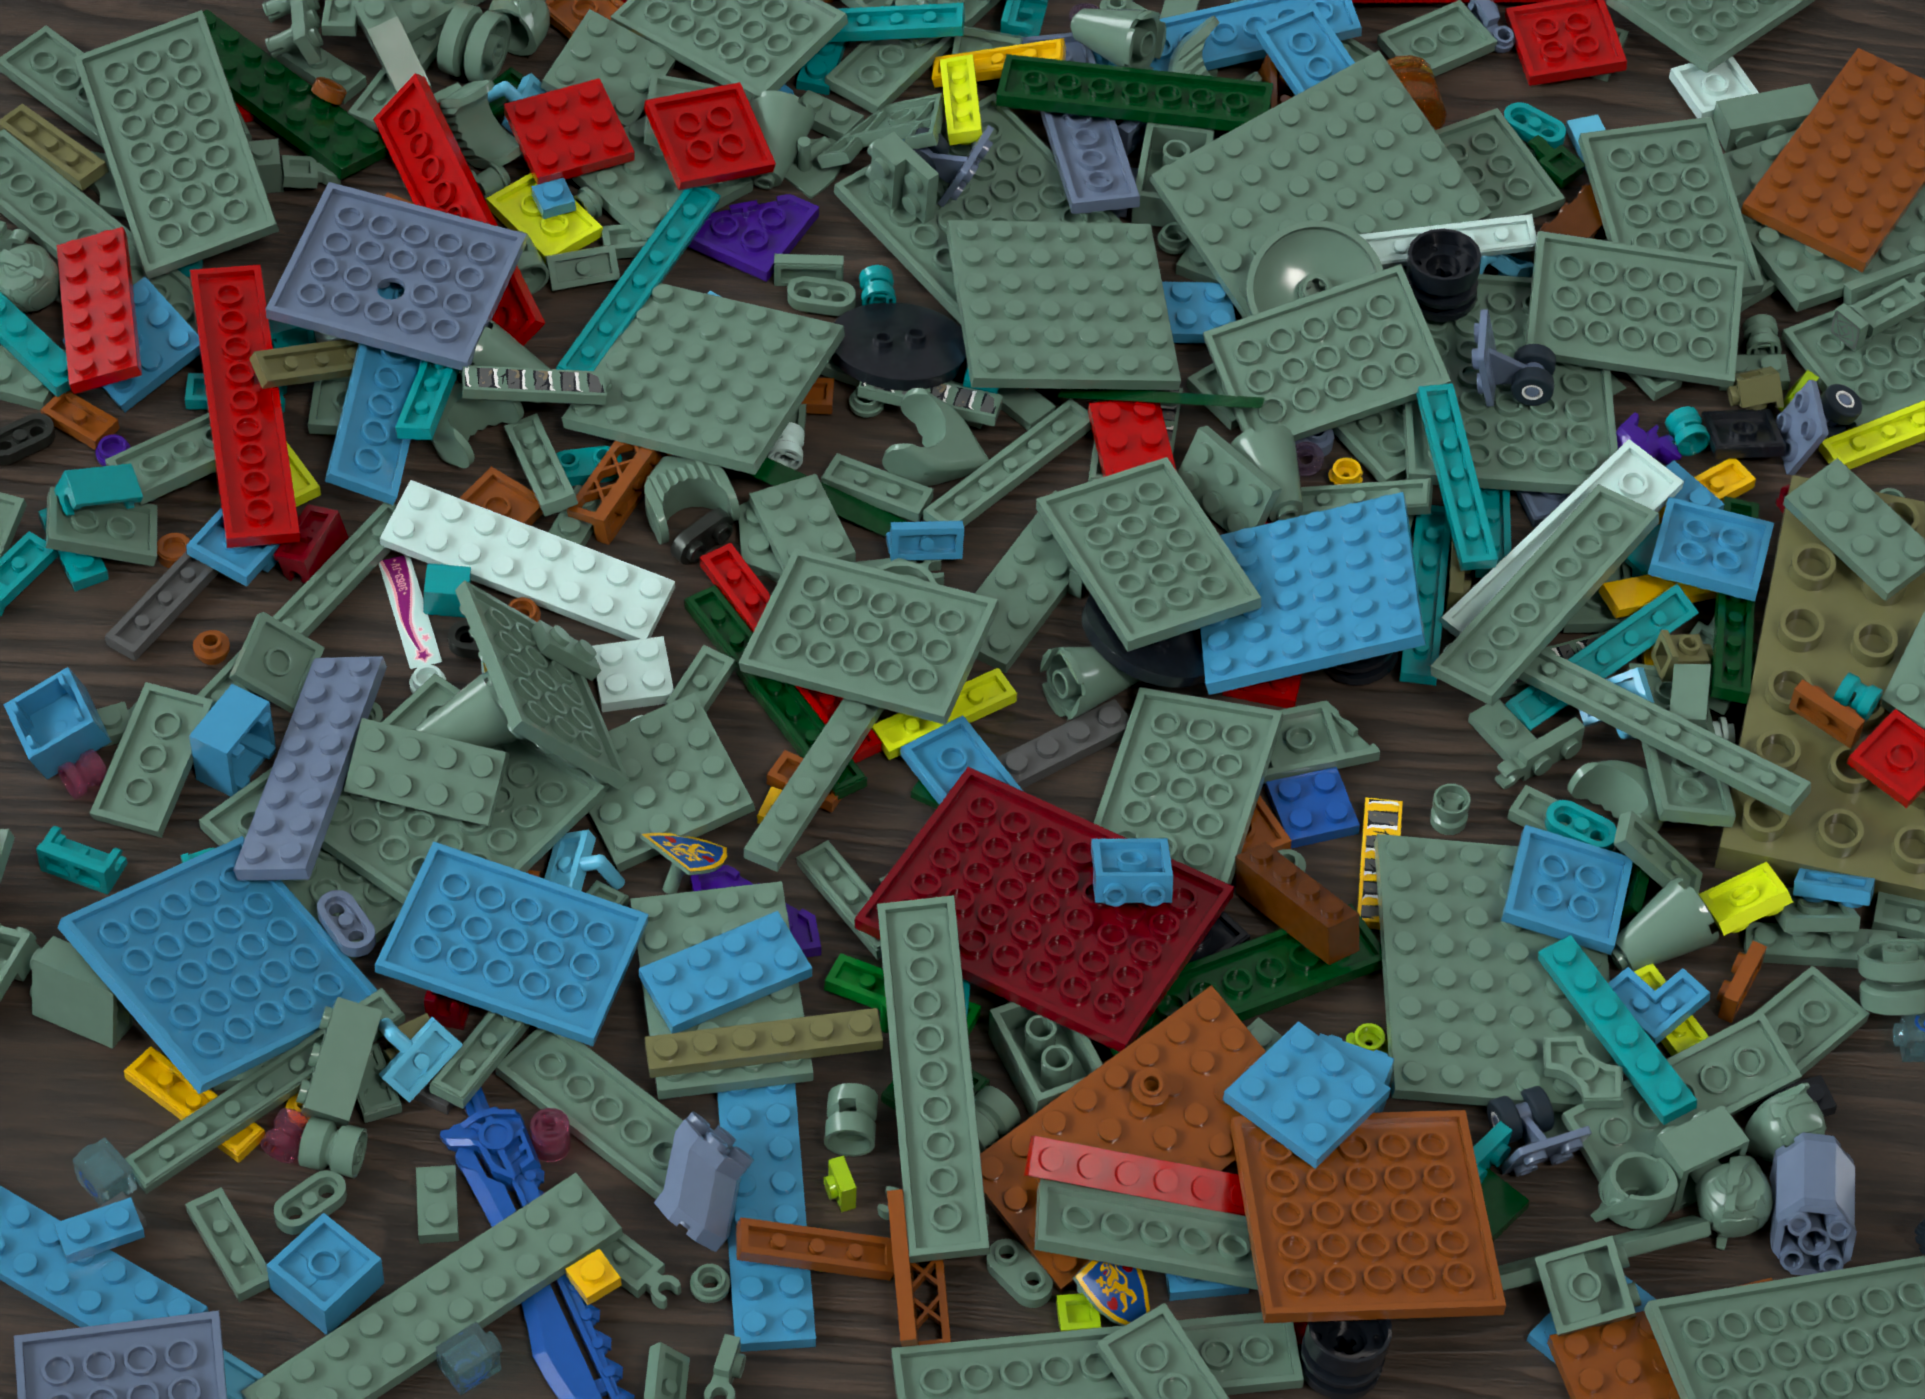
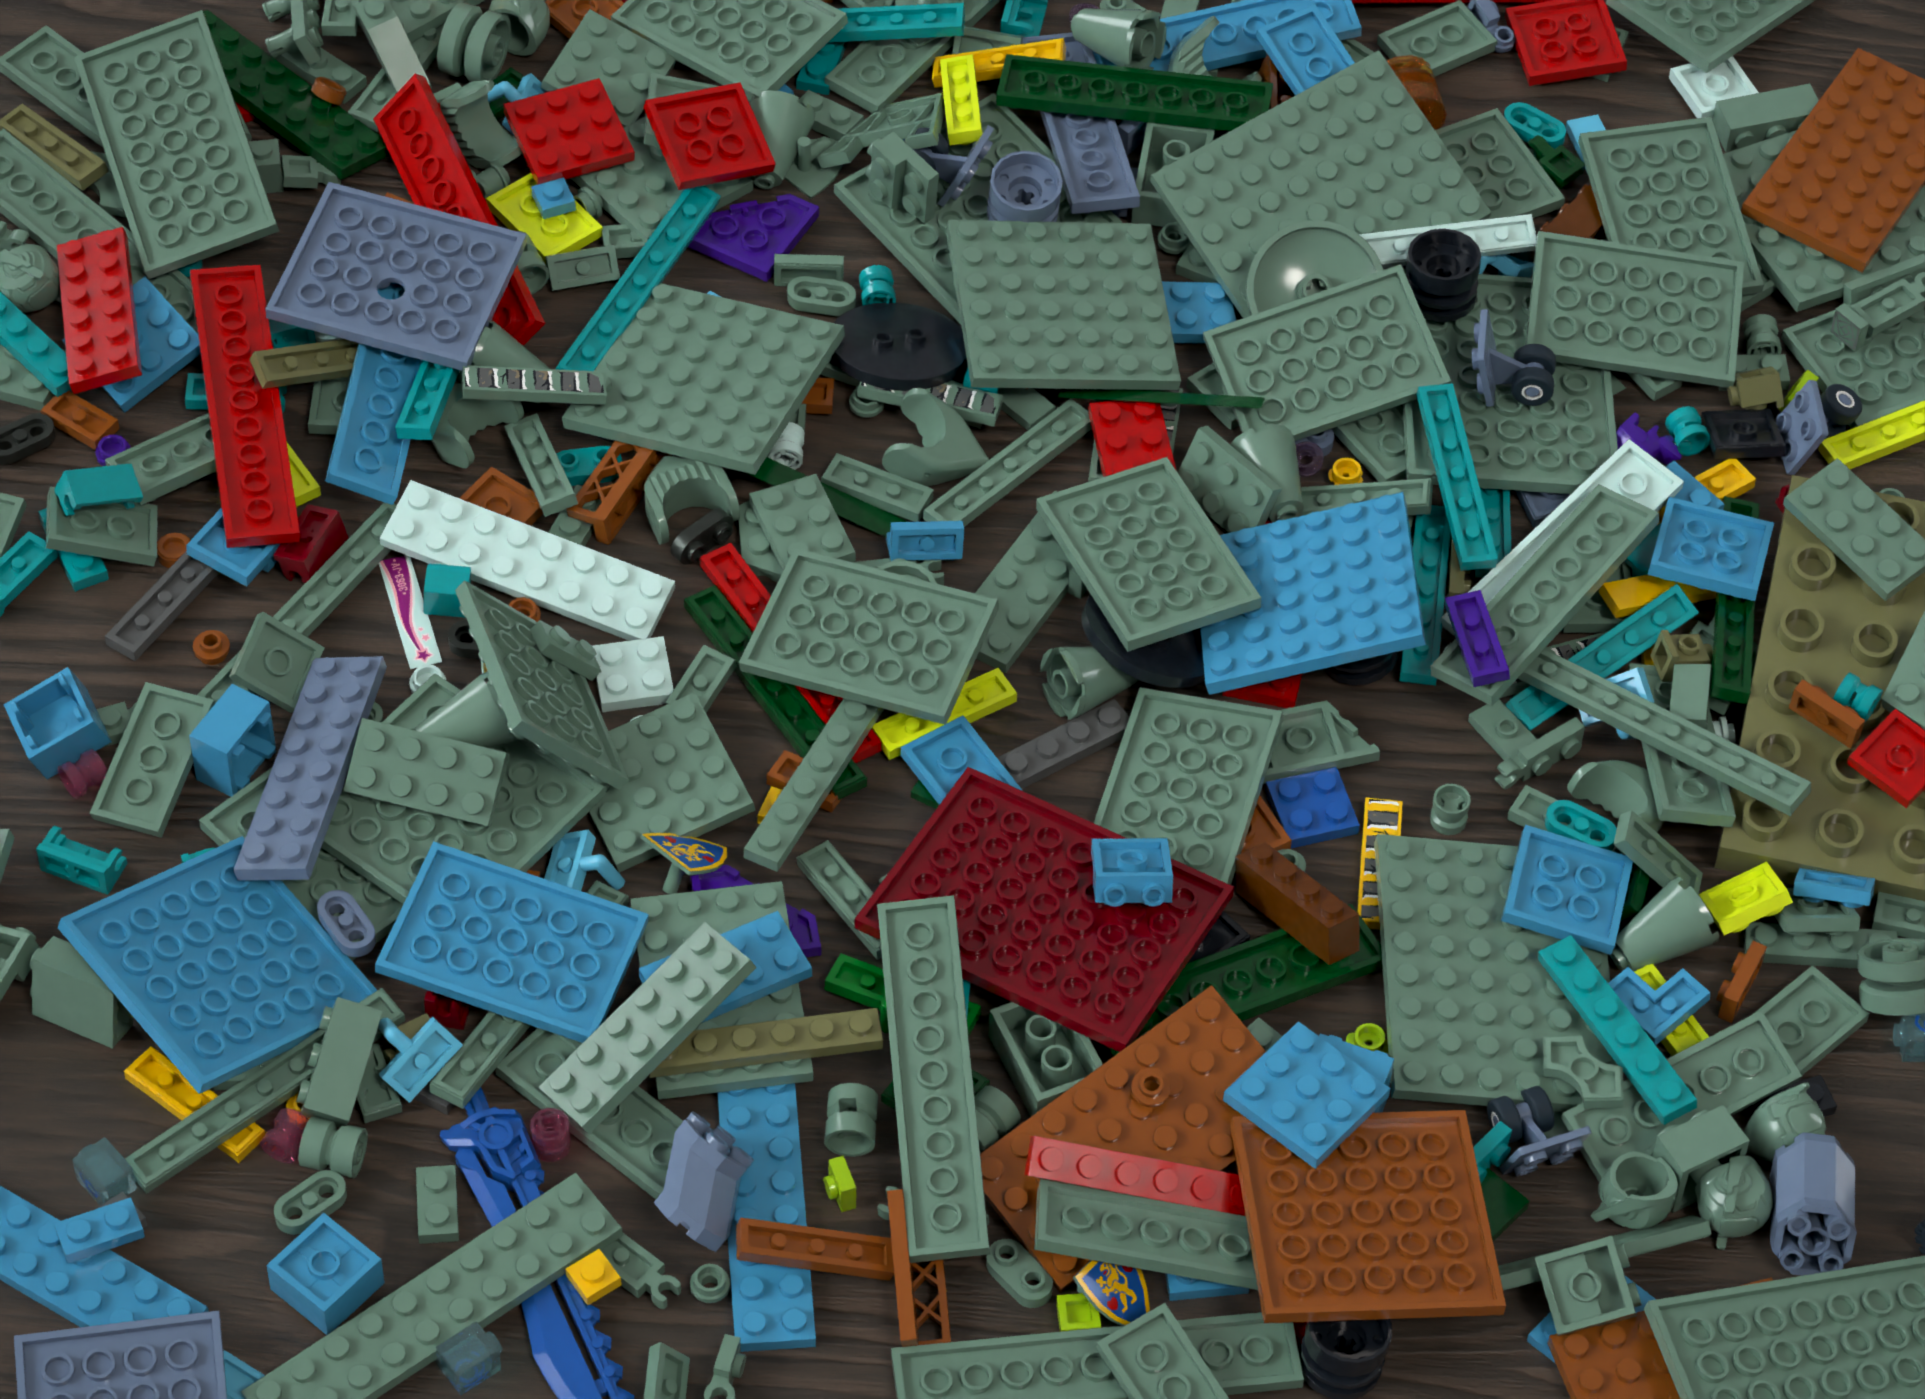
sand green plate [185,1187,270,1302] -> none
none -> sand green plate [539,922,757,1134]
none -> sand blue wheel [987,151,1063,222]
none -> dark purple plate [1445,590,1510,687]

